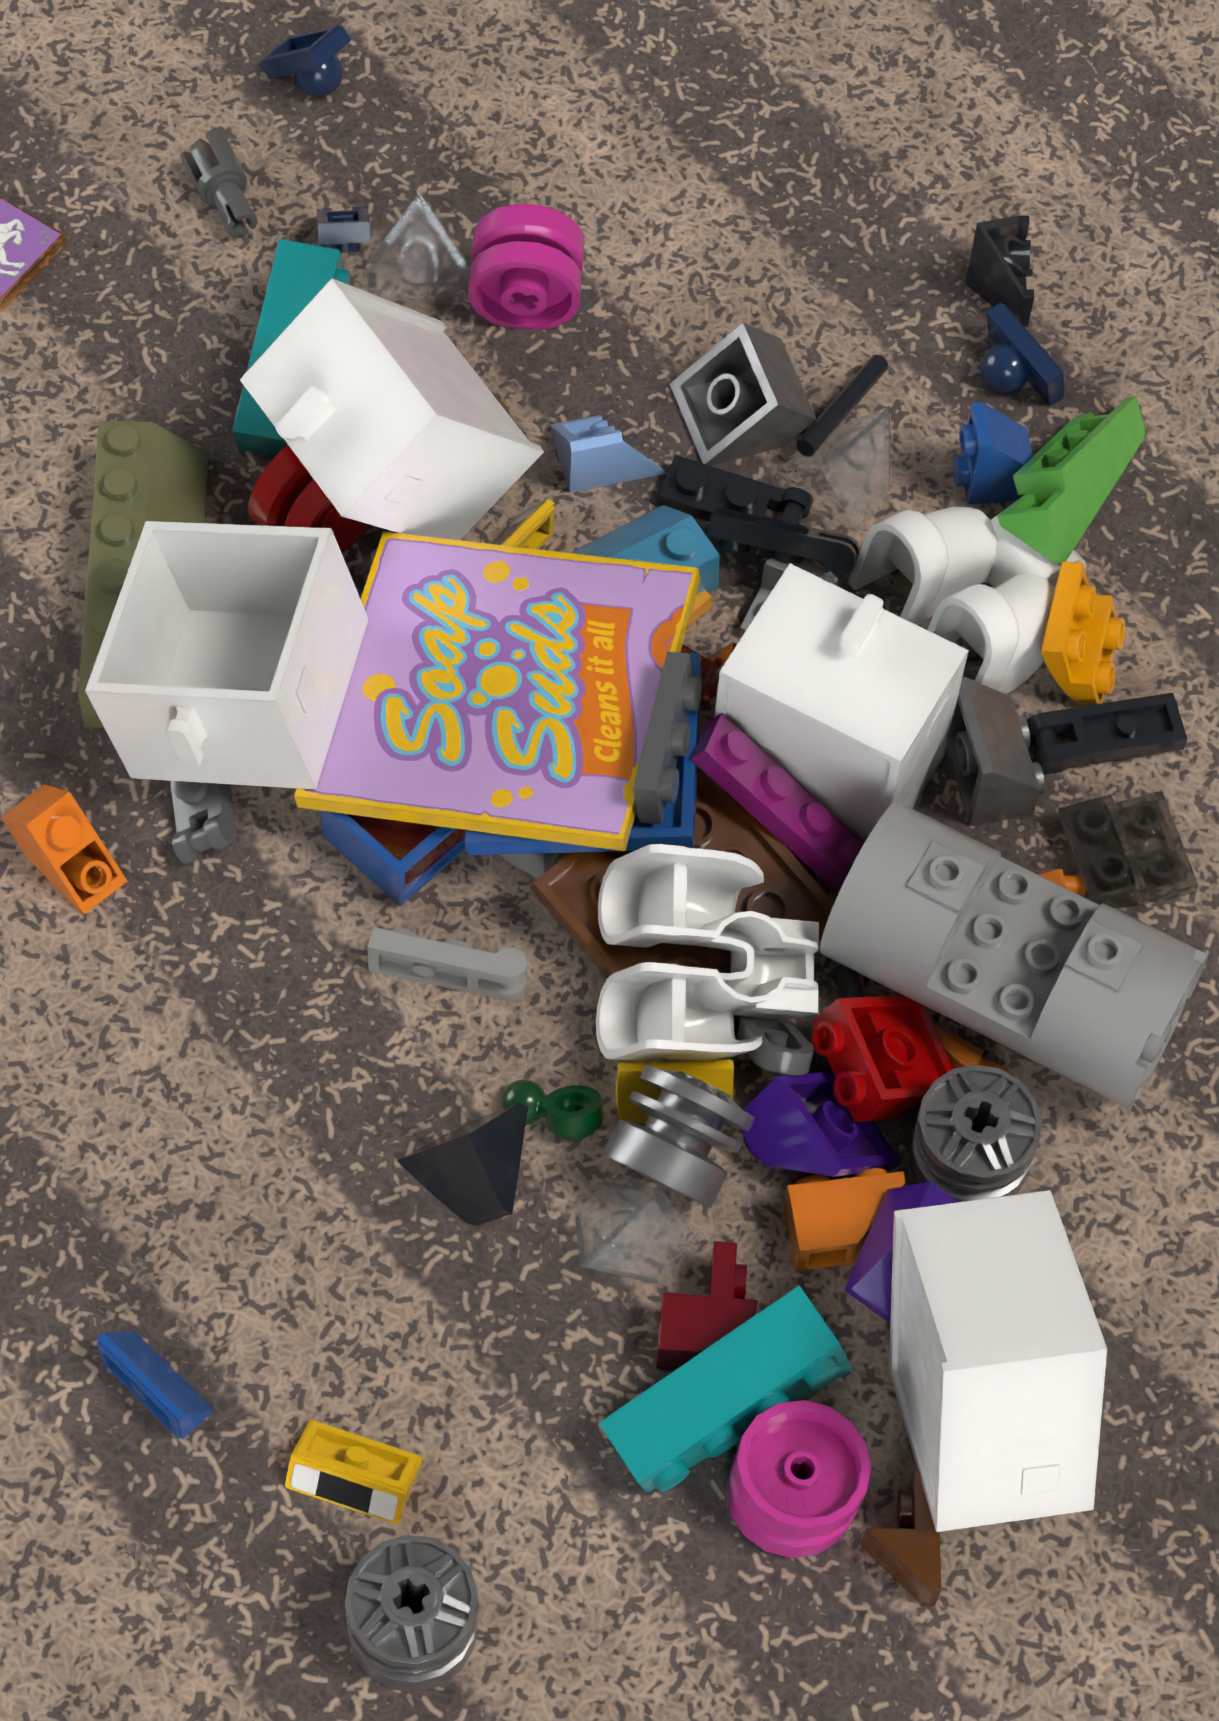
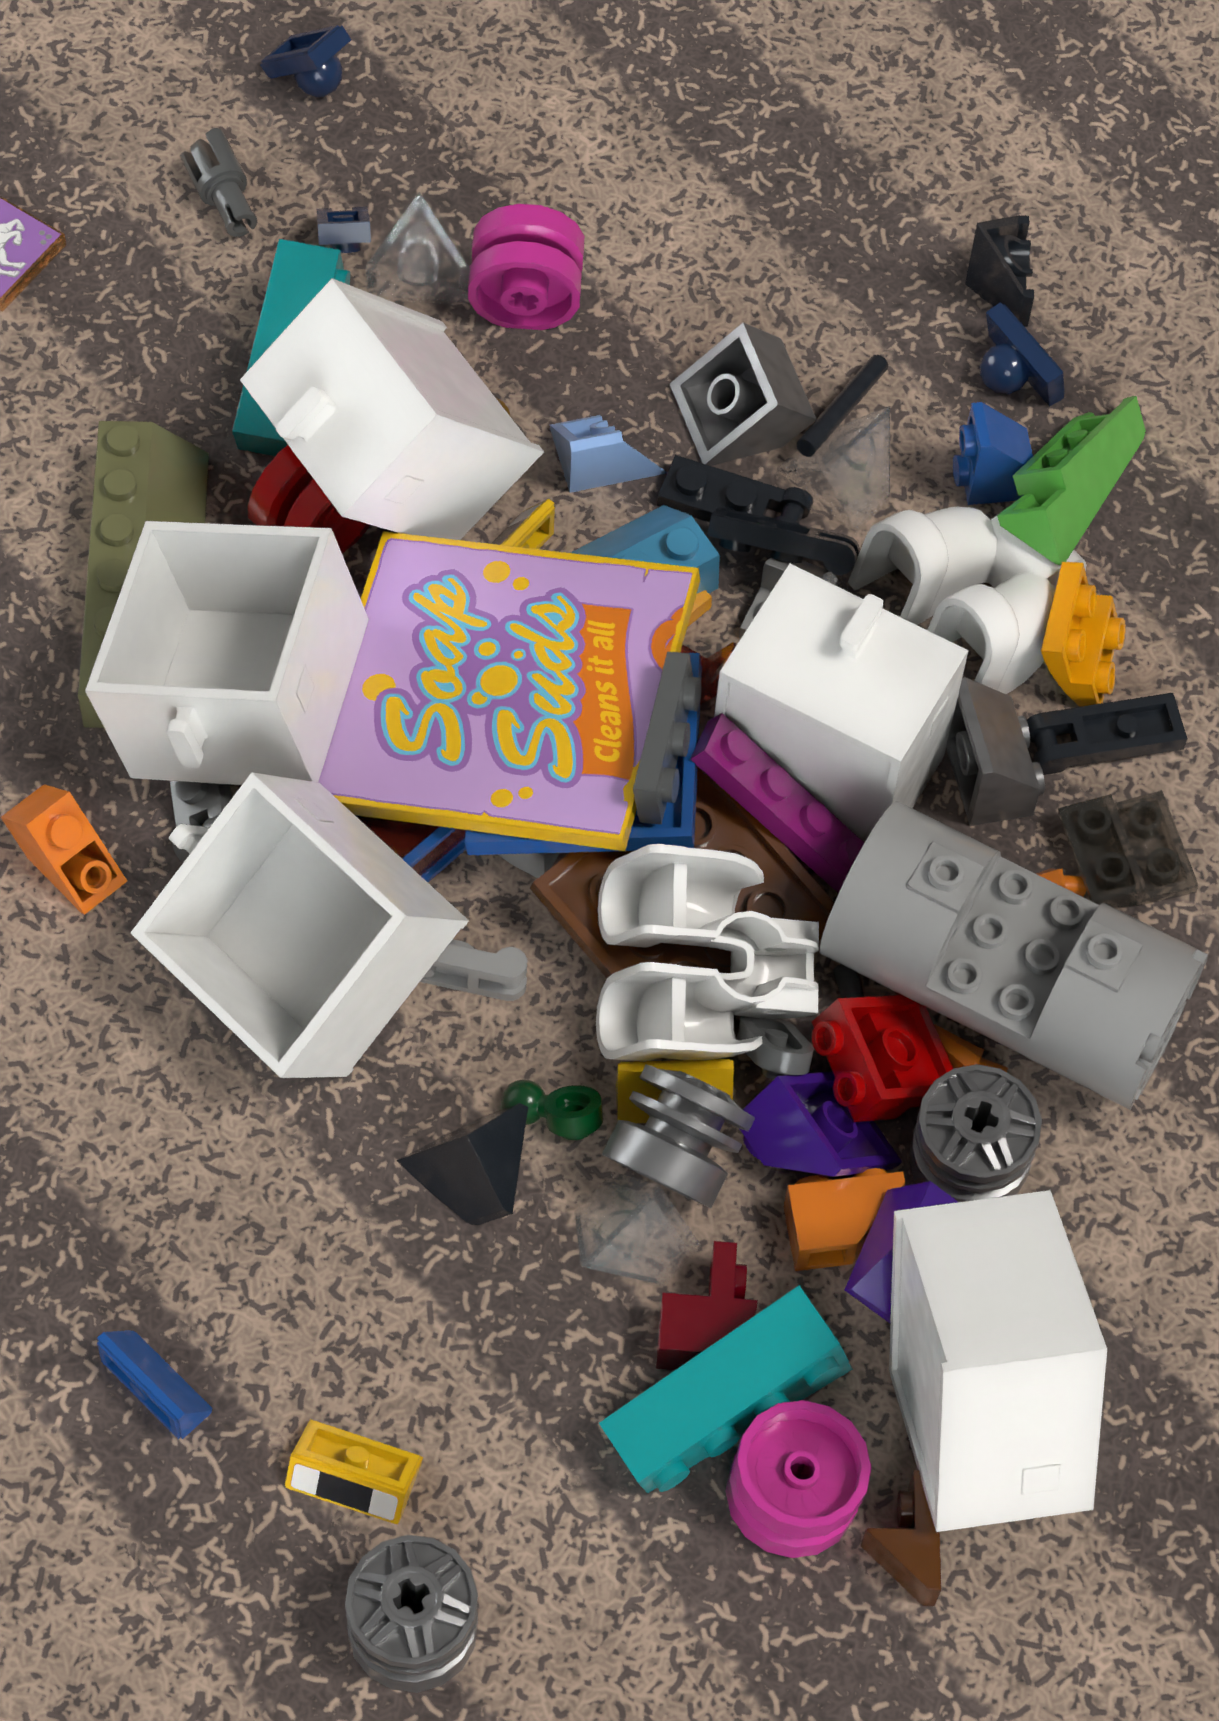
none -> white piece [131,772,469,1078]

